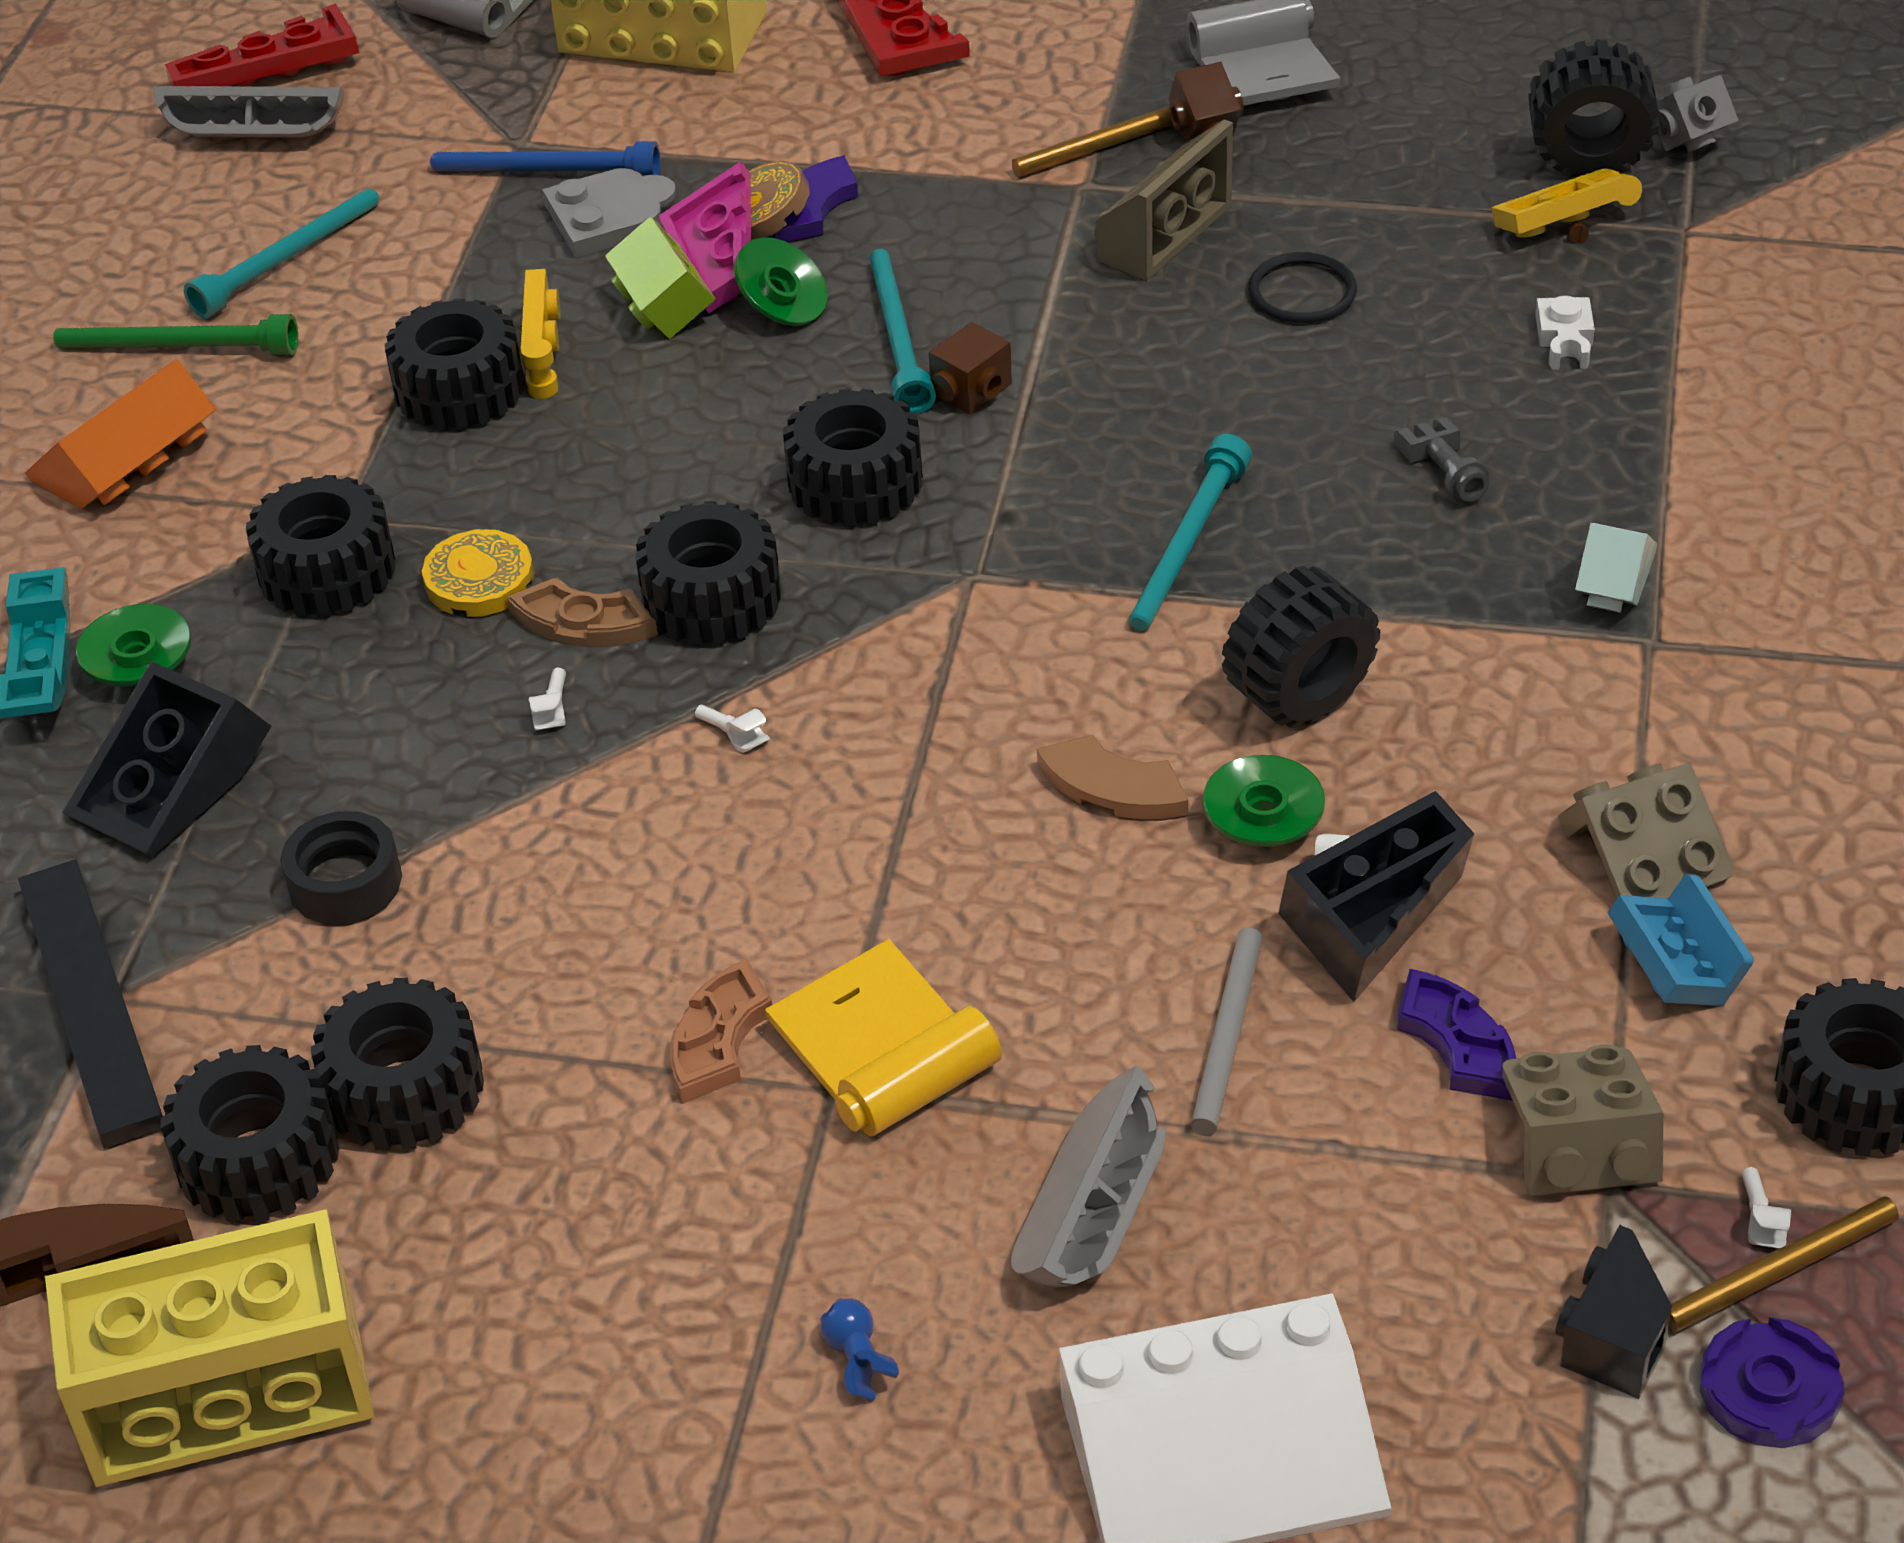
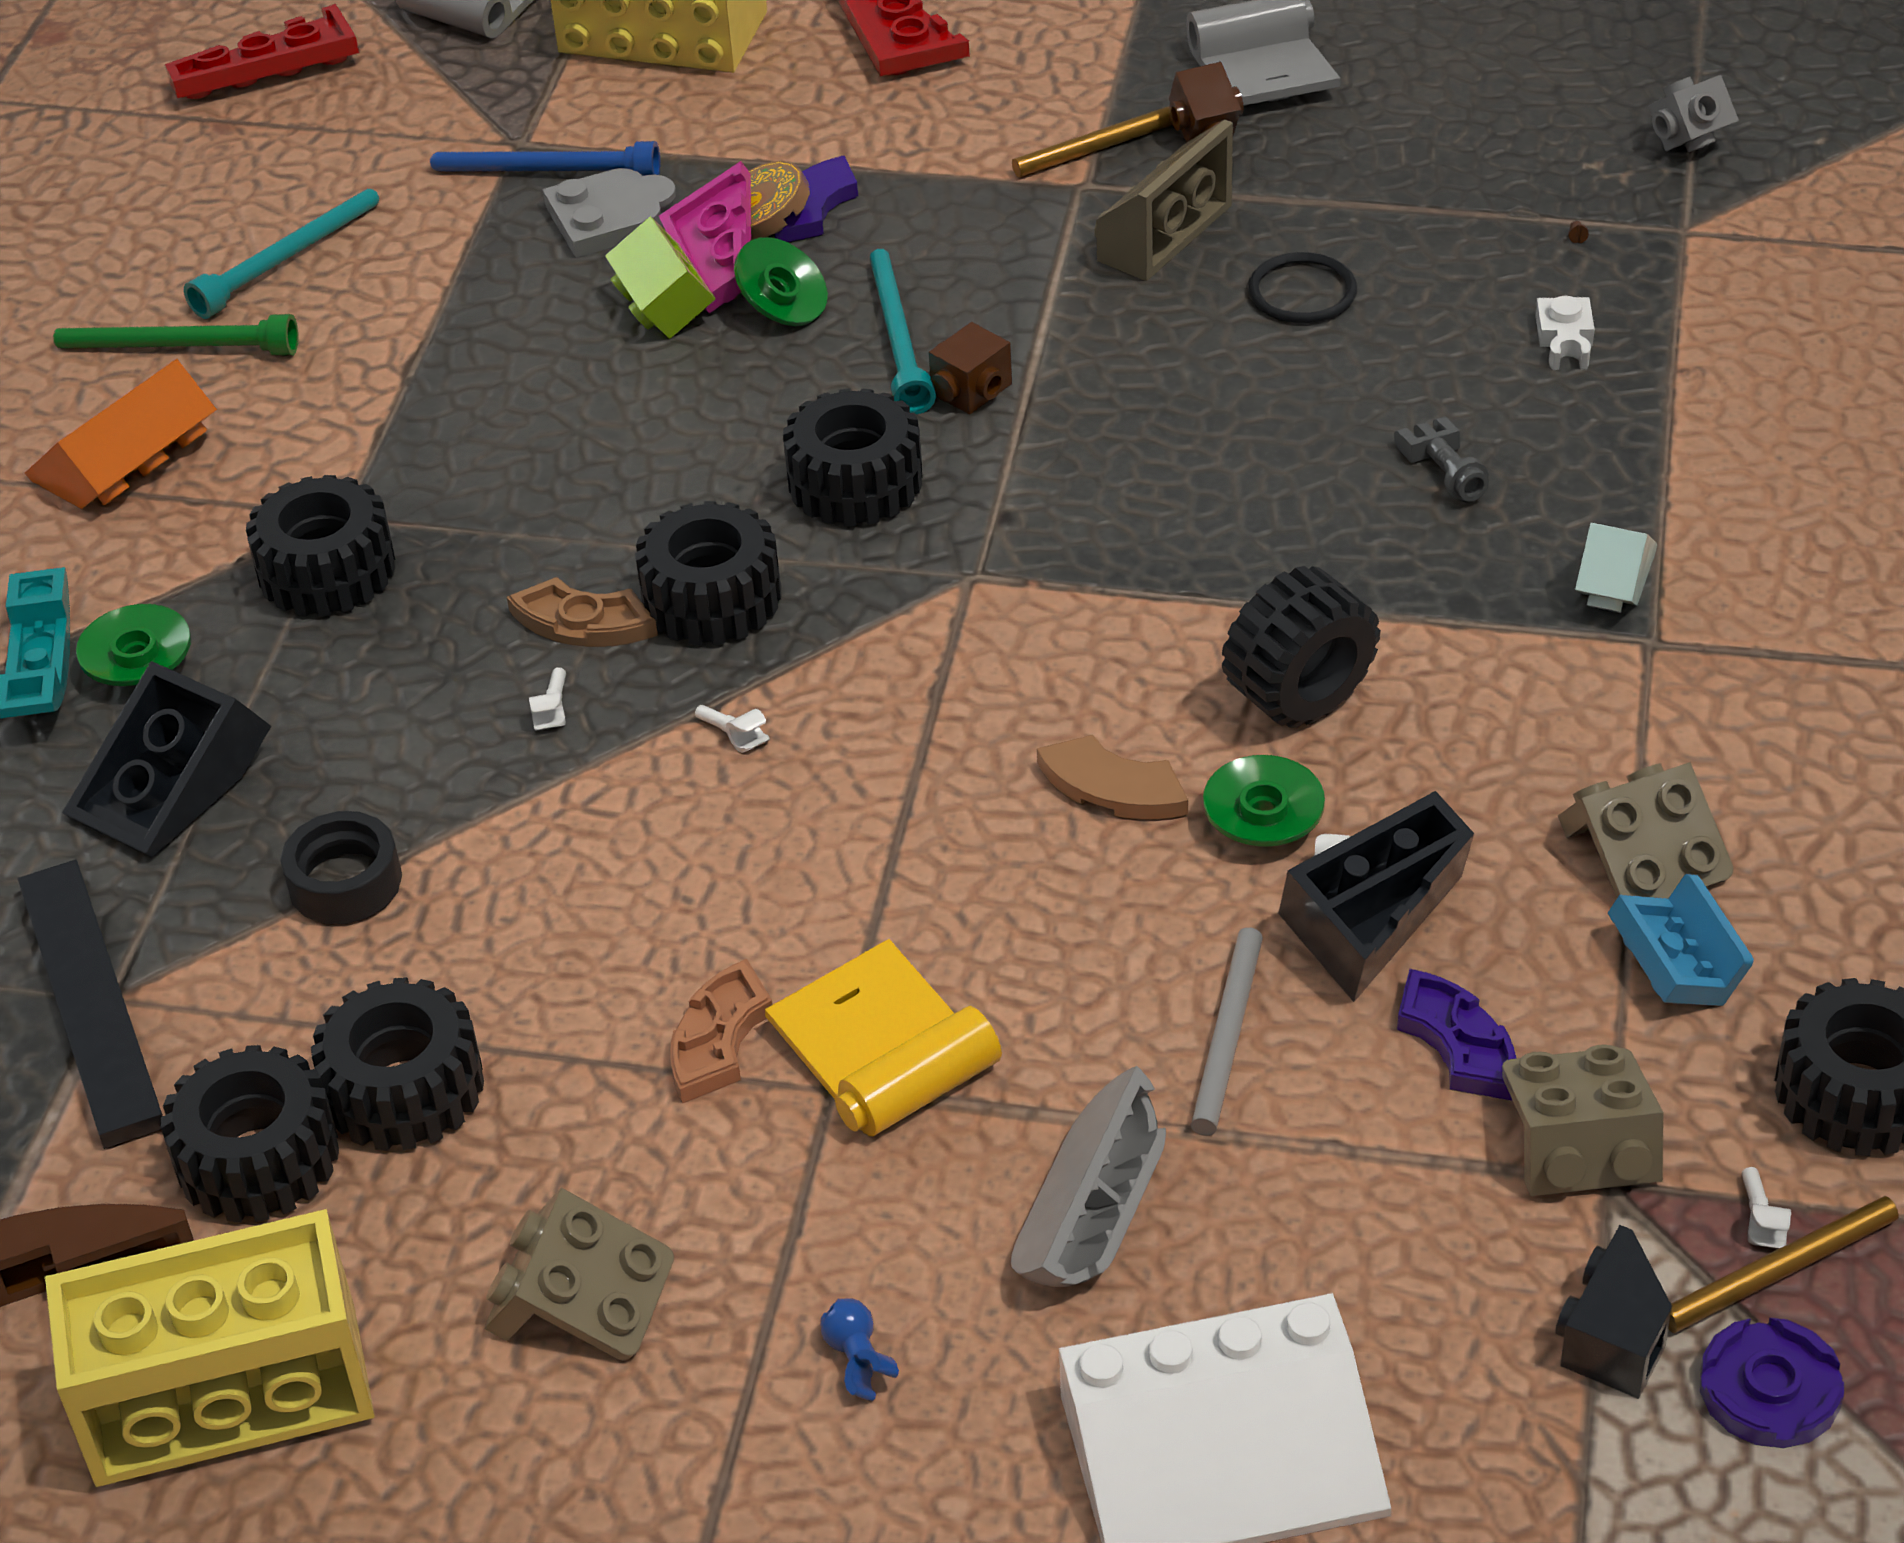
light grey brick [153,86,344,138] -> none
black tyre [385,298,524,430] -> none
tile [421,529,534,617] -> none
yellow plate [521,269,560,399] -> none
teal piece [1129,434,1252,631] -> none
yellow plate [1491,168,1642,237] -> none
black tyre [1528,39,1660,177] -> none
none -> dark tan bracket [484,1188,674,1361]

